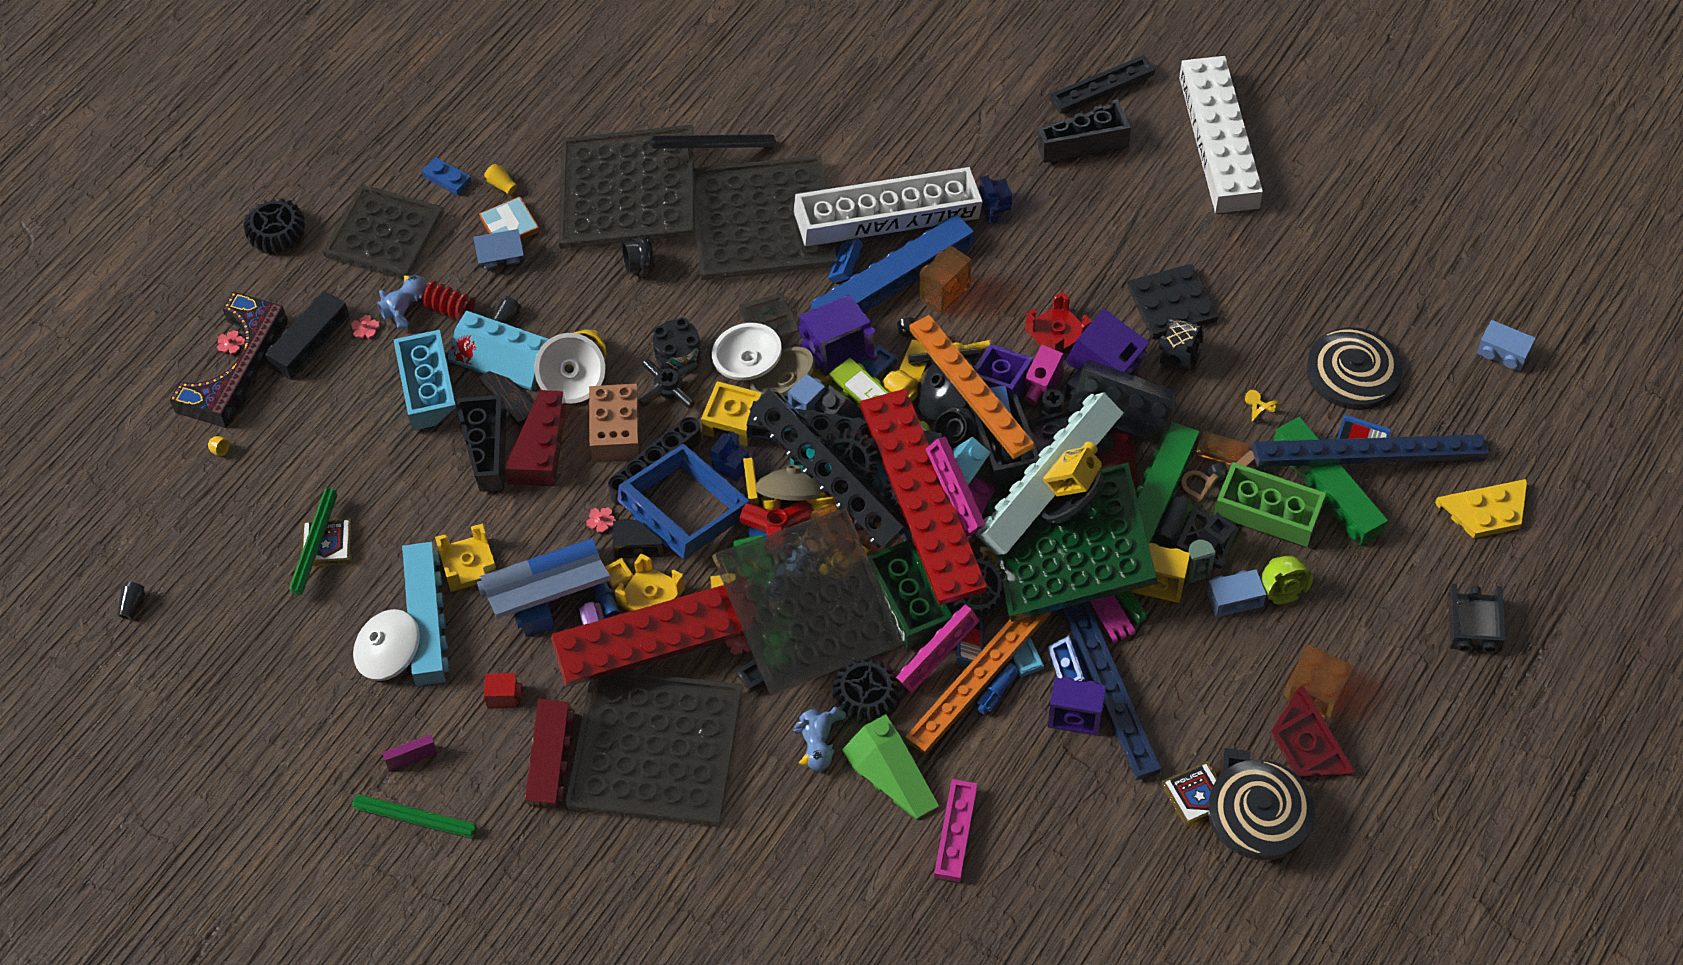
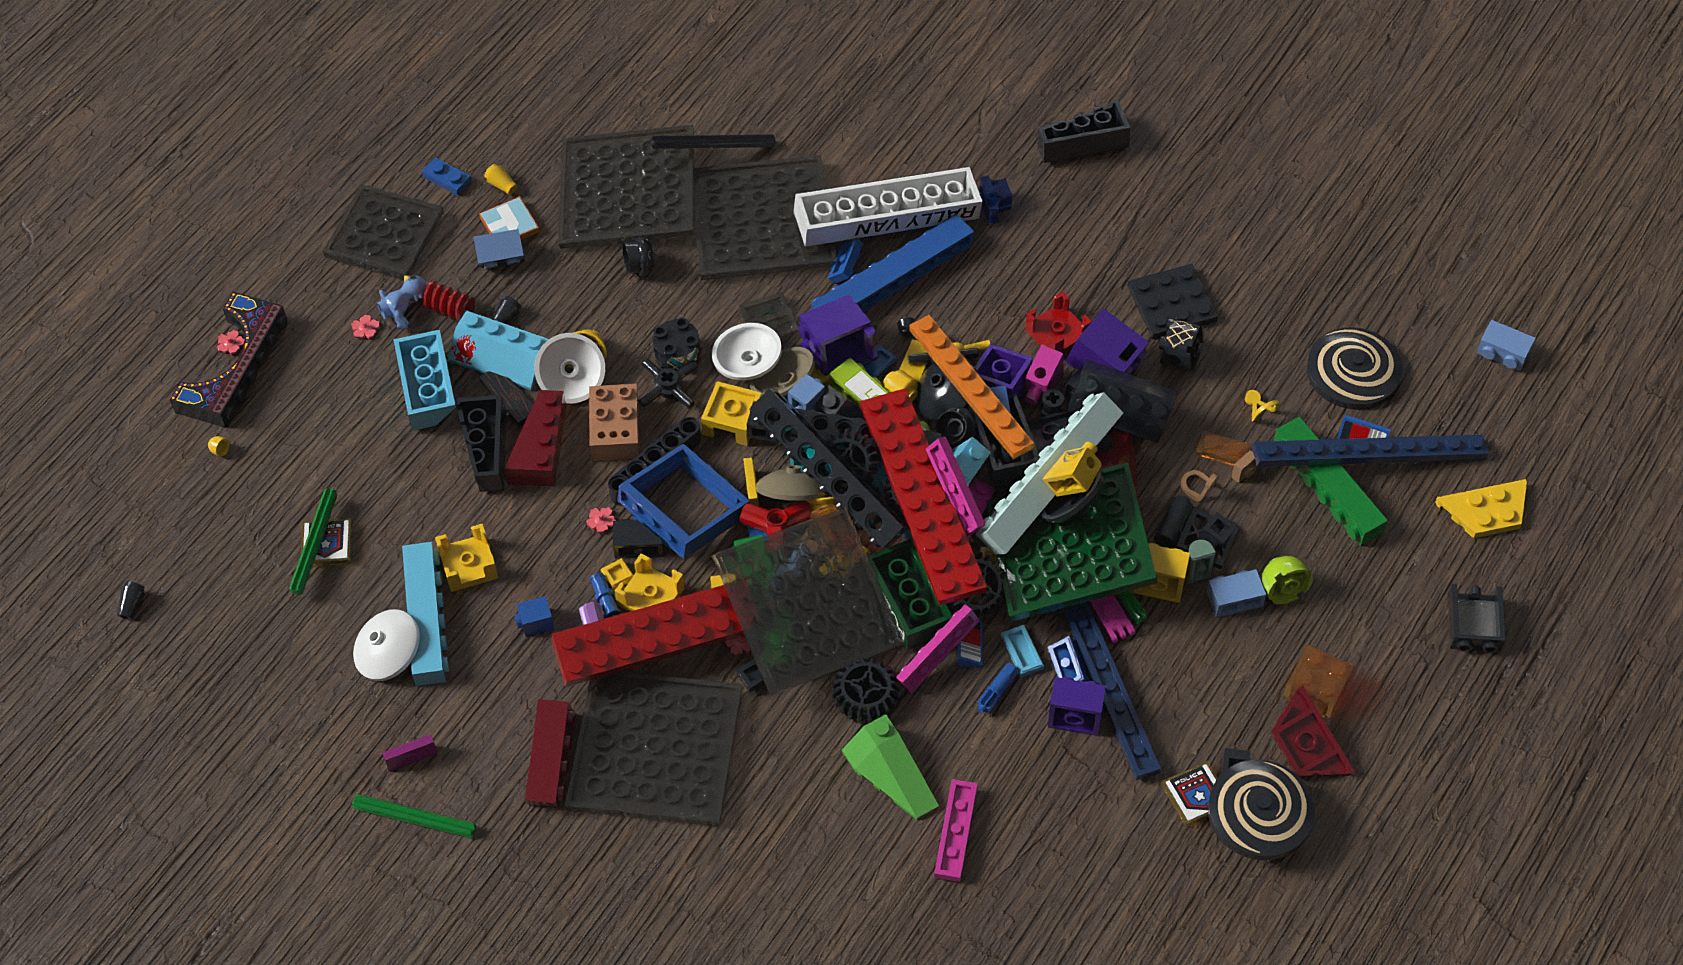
black gear [243,197,306,254] -> none
black brick [265,291,349,380] -> none
sand blue door [477,538,611,619] -> none
red brick [484,673,522,708] -> none
clear blue brick [710,431,749,482] -> none
yellow hinge [761,496,781,510] -> none
medium blue animal [793,707,846,772] -> none
orange plate [905,611,1052,755] -> none
clear orange brick [919,245,971,315] -> none
black plate [1050,55,1155,114] -> none
green brick [1136,422,1199,543] -> none
white brick [1179,56,1263,214] -> none
black hinge [1207,462,1228,482] -> none
bright green brick [1214,462,1326,547] -> none

